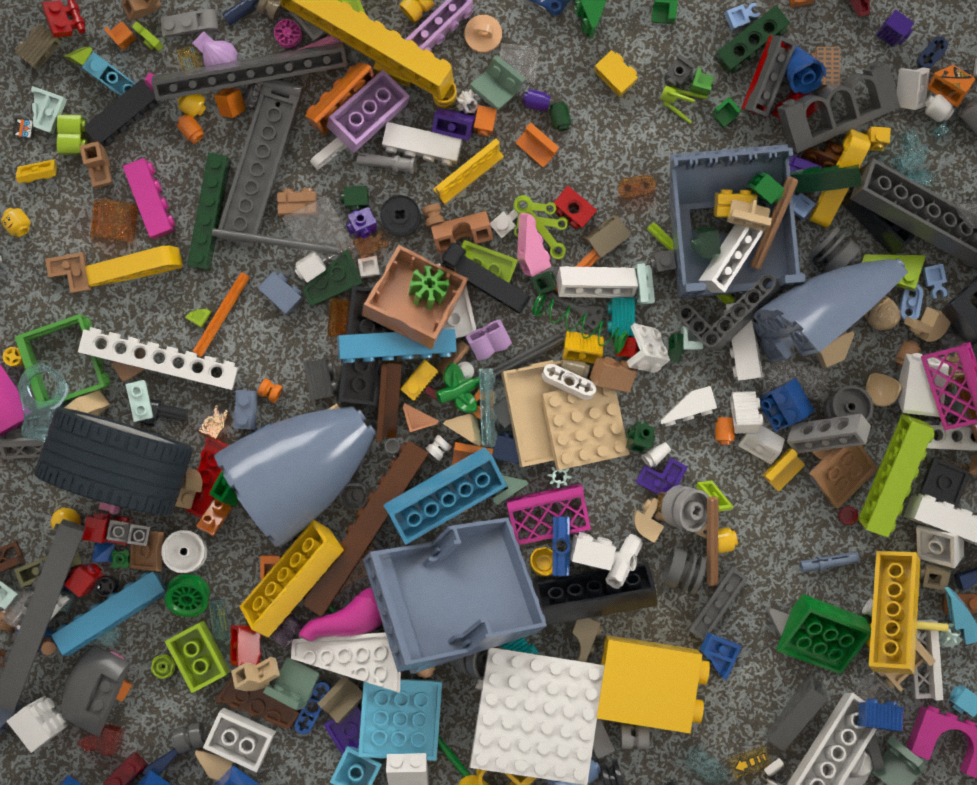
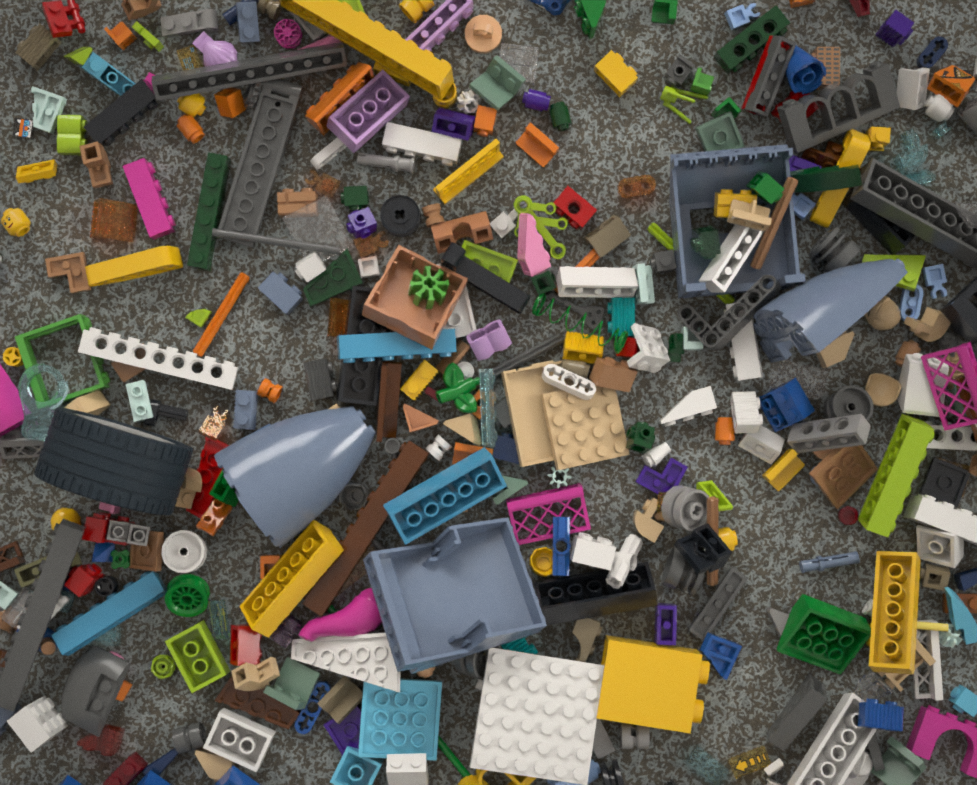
none -> sand blue brick [235,1,260,42]
none -> clear orange plate [305,170,341,199]
none -> dark purple brick [654,603,677,645]
none -> black brick [674,523,732,574]
none -> sand green tile [695,111,745,151]

